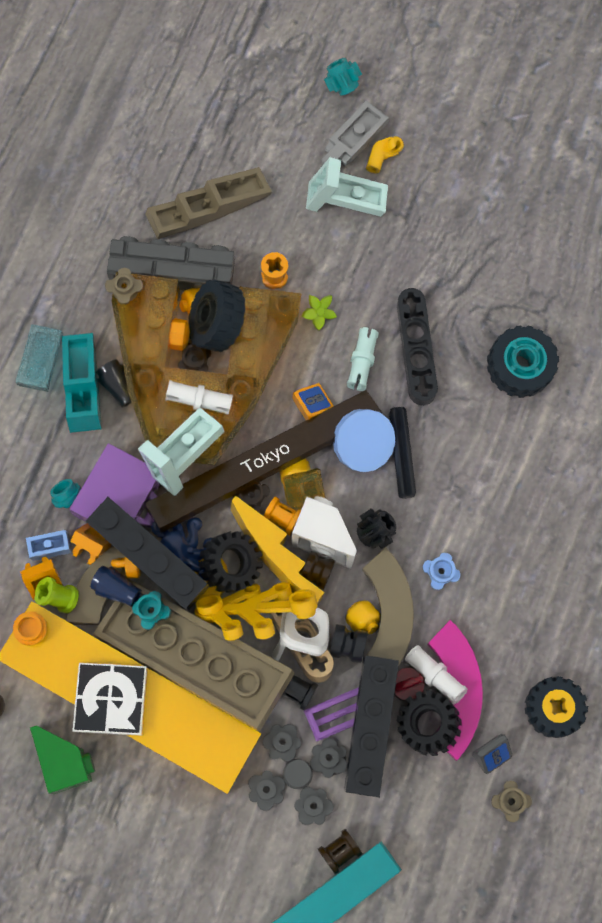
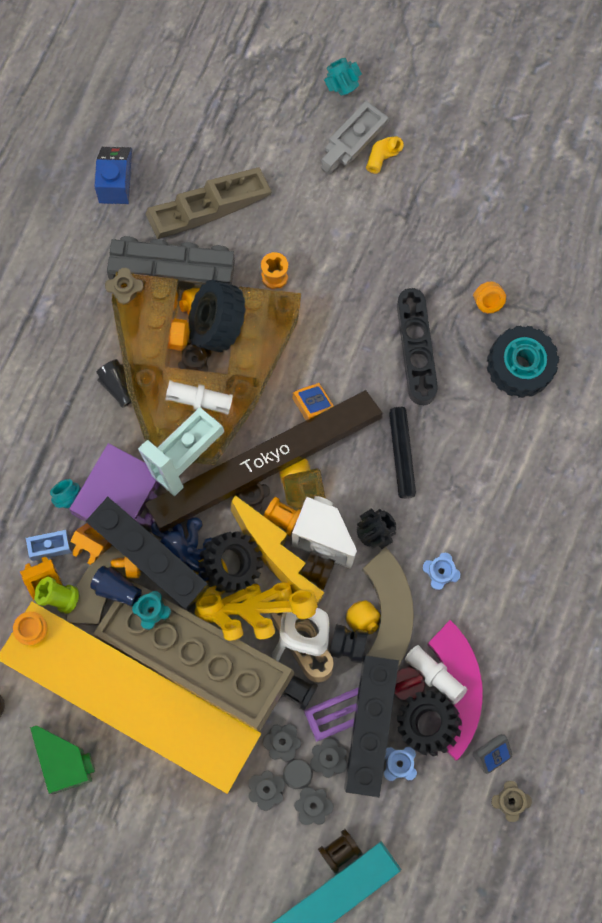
clear light blue plate [15,324,64,392] -> none
teal slope [62,333,101,433] -> none
tile [73,663,147,736] -> none
lime plant [301,295,337,330] -> none
light aqua bracket [306,157,388,217] -> none
light blue tile [333,409,395,472] -> none
light aqua pin [347,327,379,391] -> none
black wheel [525,676,588,738] -> none
none -> blue slope [95,147,132,204]
none -> light blue plate [384,747,417,781]
none -> light orange tile [473,281,506,314]

